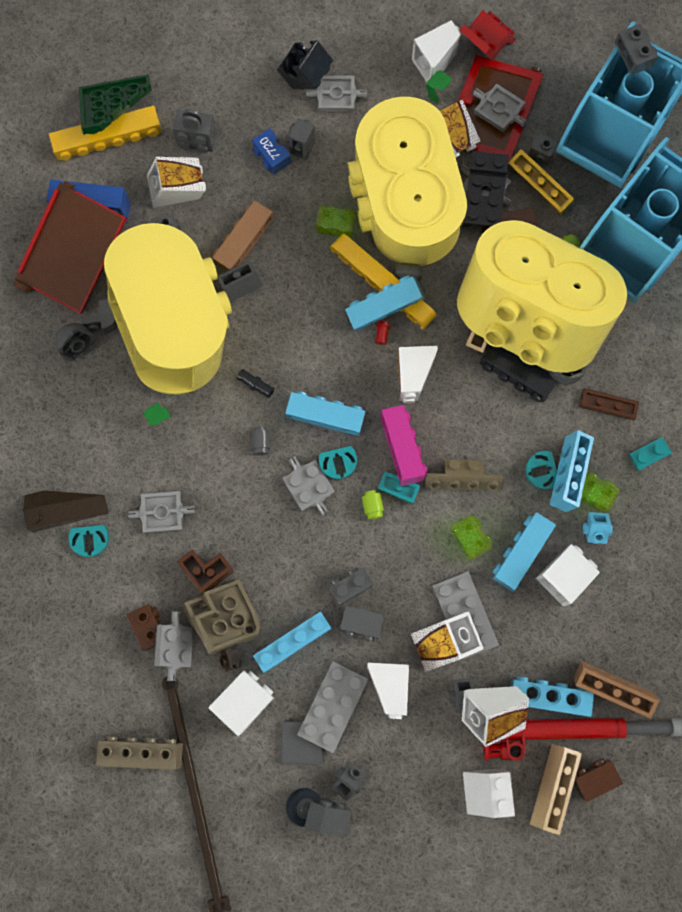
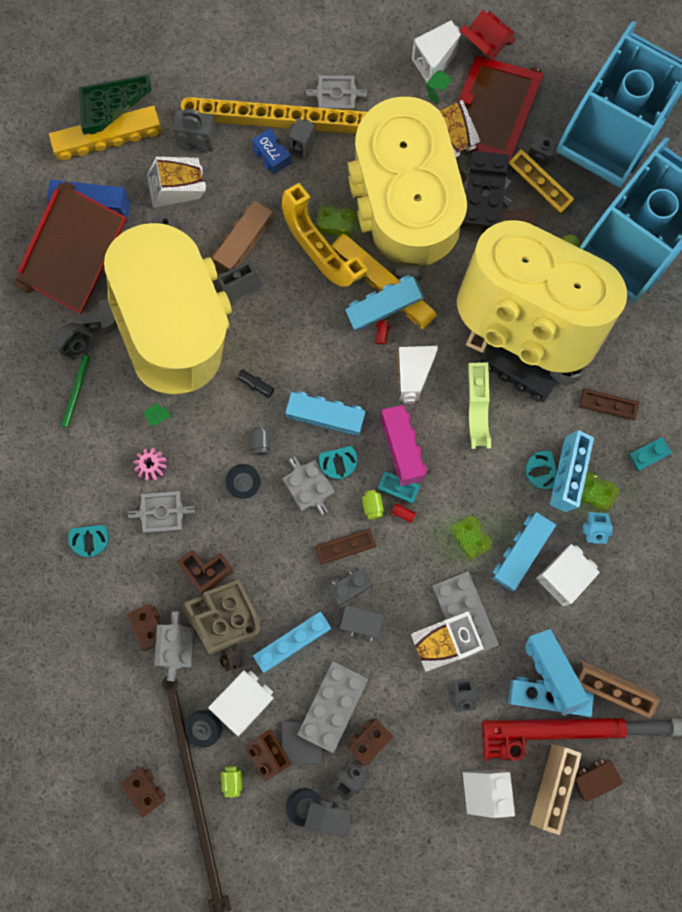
dark brown wedge [23,491,109,532] -> none
dark tan brick [96,736,183,770] -> none
black piece [277,40,333,90] -> none
white slope [367,663,409,719] -> none
dark tan bracket [425,459,503,491] -> none
white slope [462,686,529,747] -> none
light grey plate [473,84,527,132] -> none
dark grey brick [614,23,658,75] -> none
none -> green bar [61,355,90,428]
none -> reddish brown brick [120,767,166,818]
none -> bright pink gear [134,448,167,481]
none -> yellow beam [181,97,367,134]
none -> black wheel [185,710,222,748]
none -> lime brick [221,766,242,798]
none -> black wheel [225,464,261,499]
none -> reddish brown brick [244,729,291,782]
none -> yellow arch [282,183,368,287]
none -> reddish brown tile [315,529,376,565]
none -> reddish brown brick [348,718,394,766]
none -> red pin [391,503,417,523]
none -> yellowish green piece [468,362,491,449]
none -> medium azure brick [525,629,589,716]

